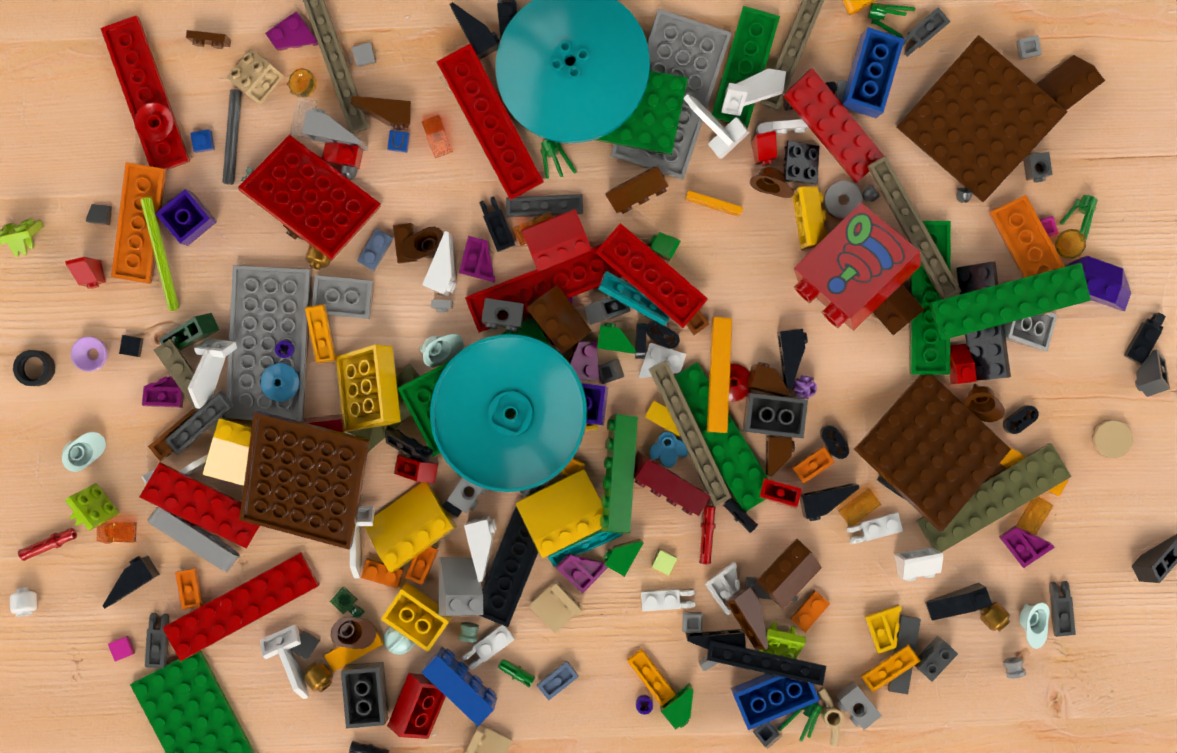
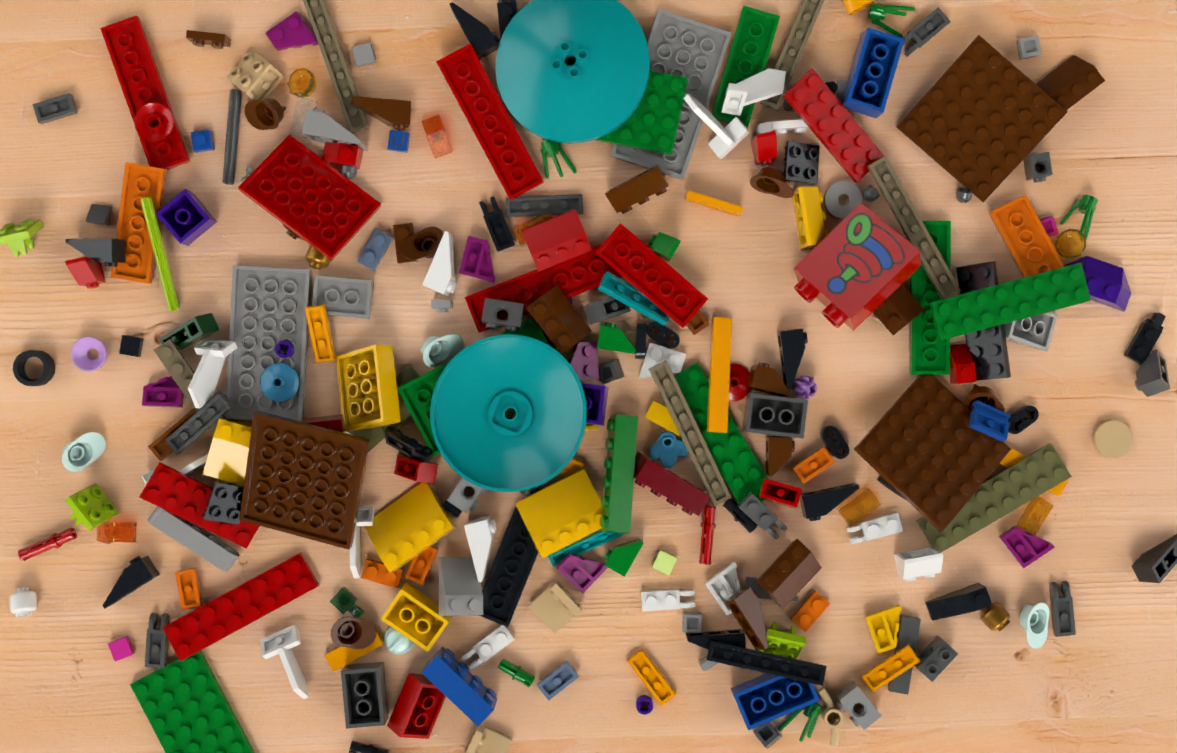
dark grey slope [291,631,320,660] -> none
pearl gold head [304,662,333,692] -> none
sand green wheel [458,622,479,643] -> none
green slope [660,683,693,730] -> none
light grey wheel [1003,657,1026,679] -> none
none -> dark grey plate [33,93,78,124]
none -> black slope [66,239,126,267]
none -> black hinge [203,480,244,524]
none -> reddish brown piece [244,98,286,130]
none -> dark grey hinge [737,492,787,539]
none -> blue plate [969,400,1011,442]

